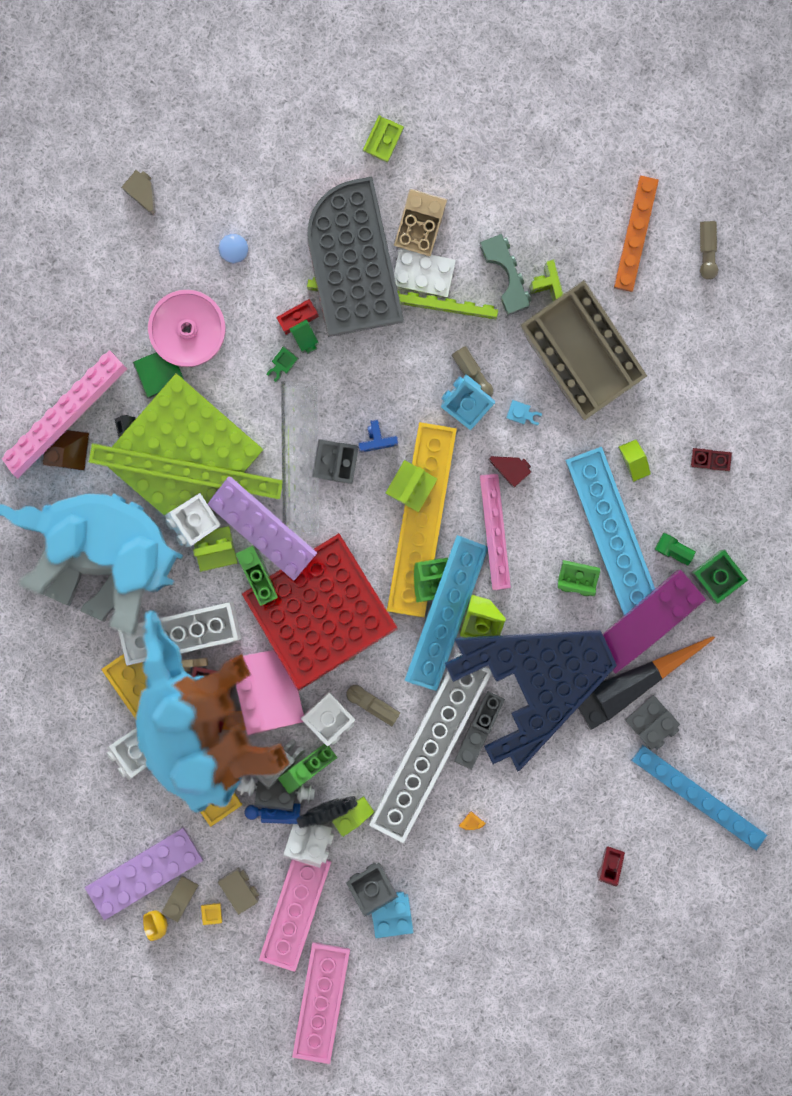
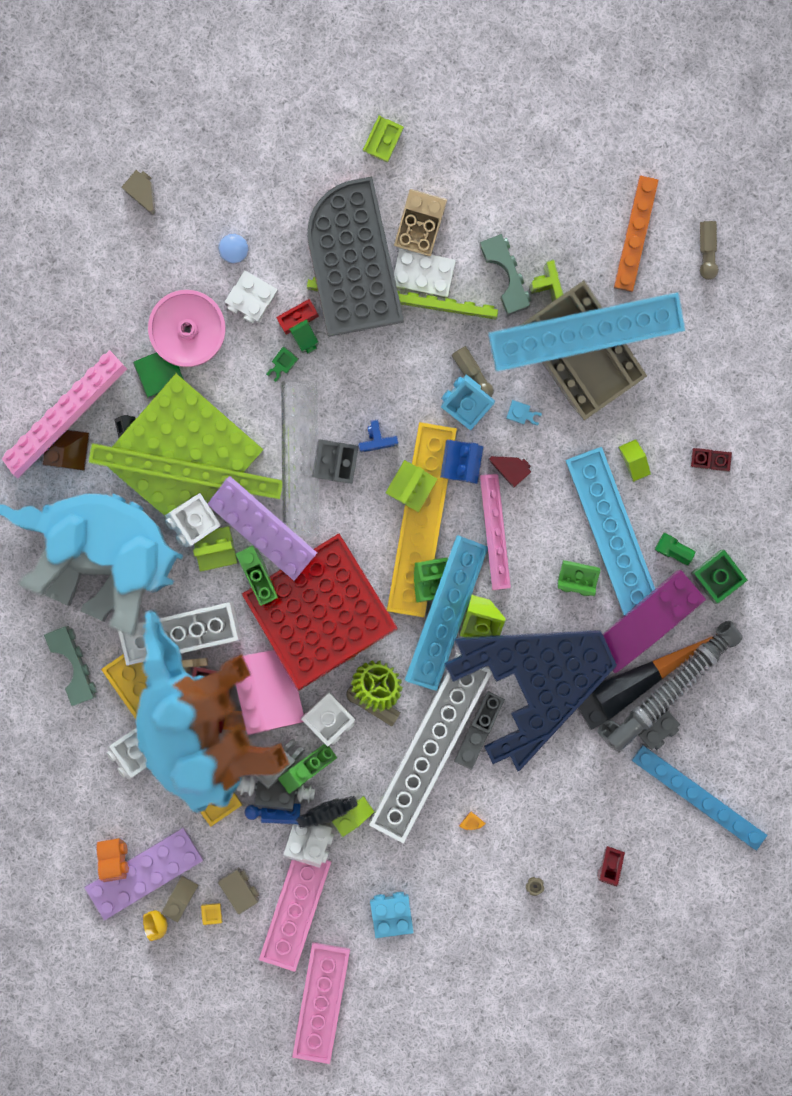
dark grey plate [346,863,398,917] -> none
none -> sand green arch [44,626,97,706]
none -> orange brick [97,838,129,882]
none -> white plate [225,270,278,323]
none -> lime gear [351,660,403,712]
none -> blue bracket [440,440,484,484]
none -> medium azure plate [488,292,685,372]
none -> dark tan plate [526,877,545,896]
none -> dark grey piece [598,621,743,753]

